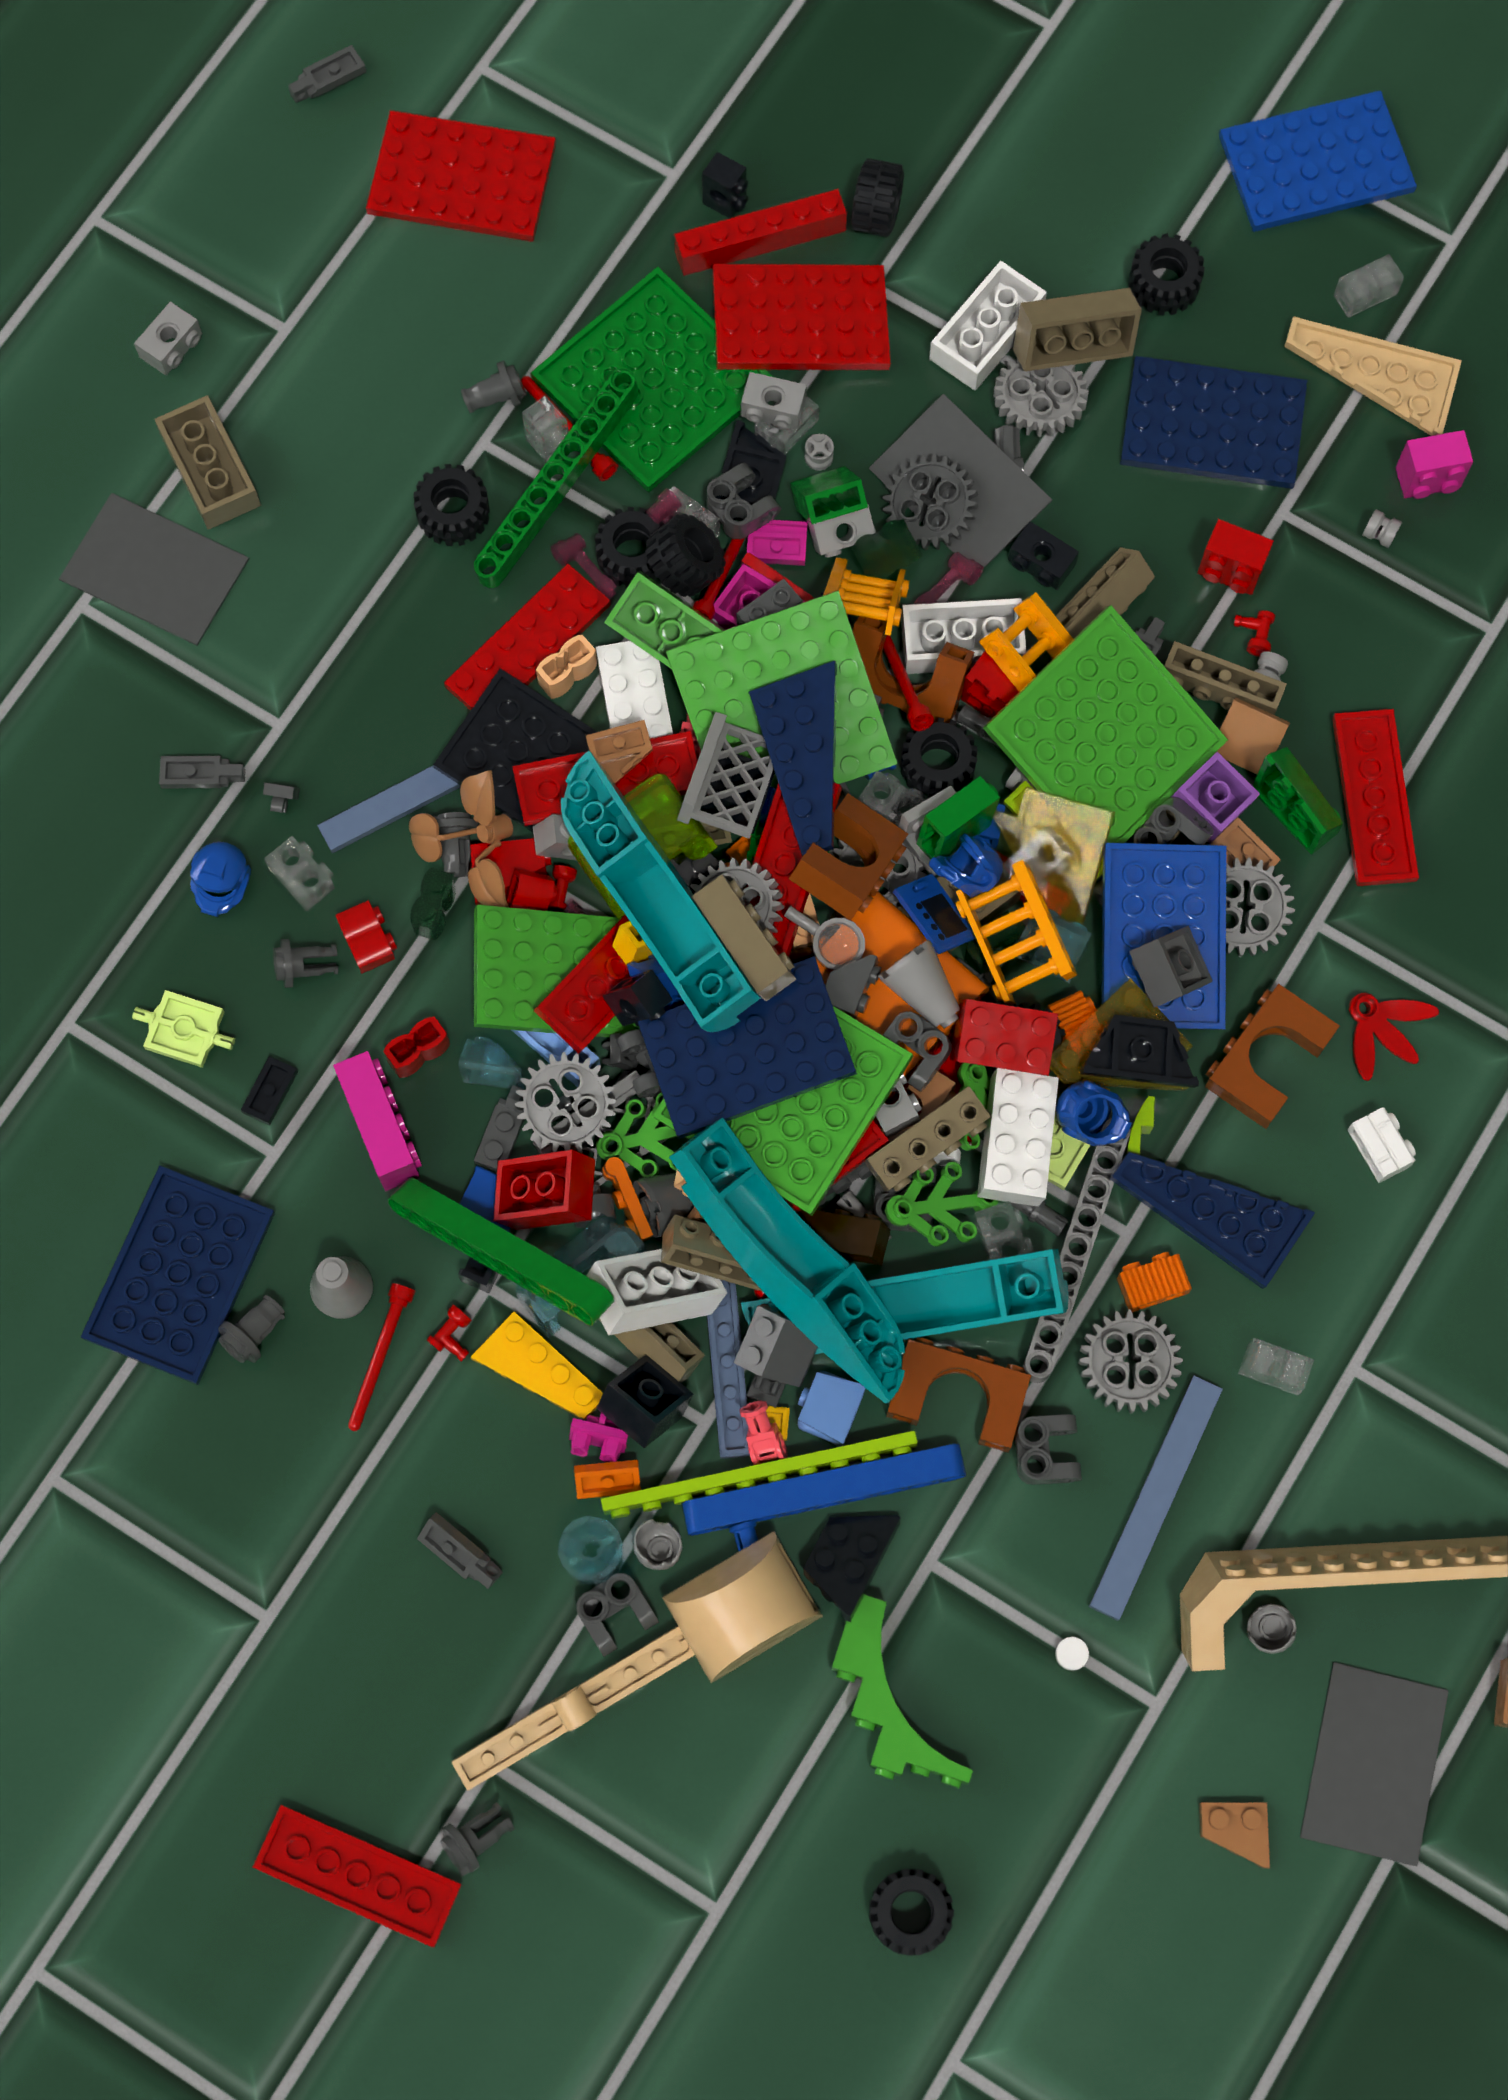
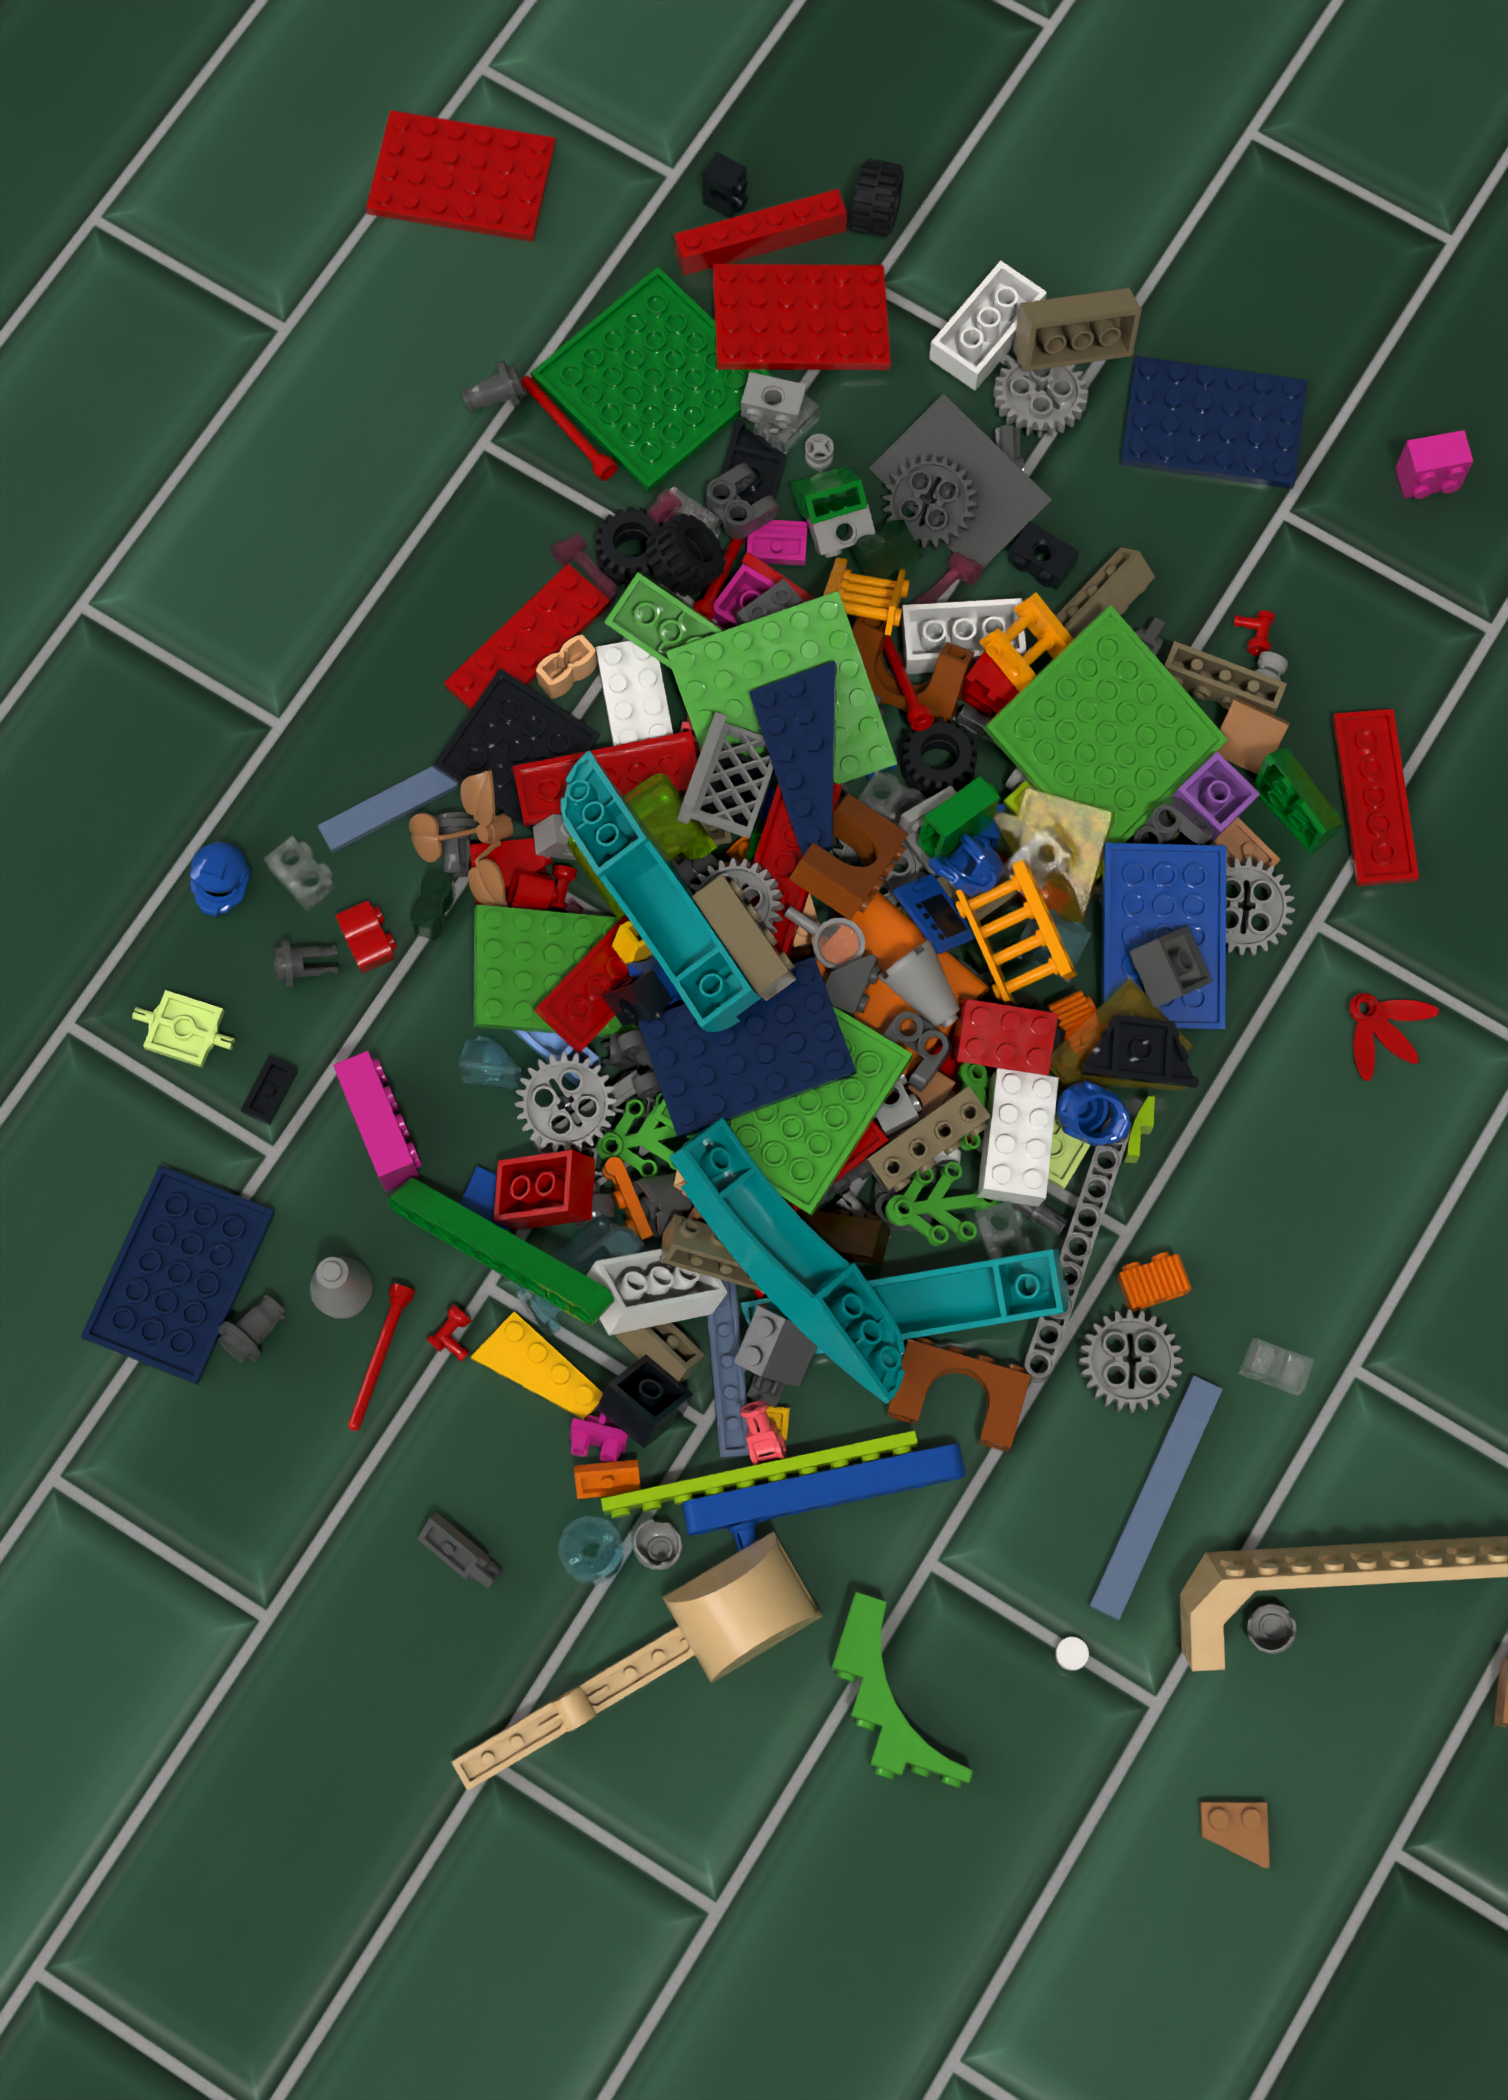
dark grey piece [59,493,249,646] -> none
light grey brick [134,301,202,375] -> none
dark tan brick [154,395,261,530] -> none
dark grey hinge [159,756,246,789] -> none
red plate [252,1805,462,1948] -> none
dark grey tile [263,782,300,813] -> none
dark grey hinge [288,45,366,103] -> none
red brick [383,1016,450,1078] -> none
black tyre [413,464,490,546] -> none
dark grey piece [440,1802,514,1876] -> none
black panel [458,1257,499,1294] -> none
green beam [474,368,639,588] -> none
dark grey hinge [474,1085,525,1171] -> none
clear brick [522,396,568,462] -> none
dark grey piece [577,1573,659,1657] -> none
medium nougat wing [585,720,653,784] -> none
medium blue torso [797,1371,866,1447] -> none
black wing [803,1515,901,1623] -> none
black tyre [869,1869,954,1956] -> none
dark grey piece [1014,1415,1082,1485] -> none
dark blue wing [1109,1152,1315,1289] -> none
black tyre [1129,234,1205,315] -> none
red brick [1197,519,1274,595] -> none
dark orange arch [1205,983,1340,1129] -> none
blue plate [1219,90,1417,232] -> none
tan wing [1285,317,1462,436] -> none
dark grey piece [1300,1662,1449,1867] -> none
clear brick [1334,254,1404,318] -> none
white brick [1347,1107,1416,1183] -> none
light grey wheel [1362,509,1402,549] -> none

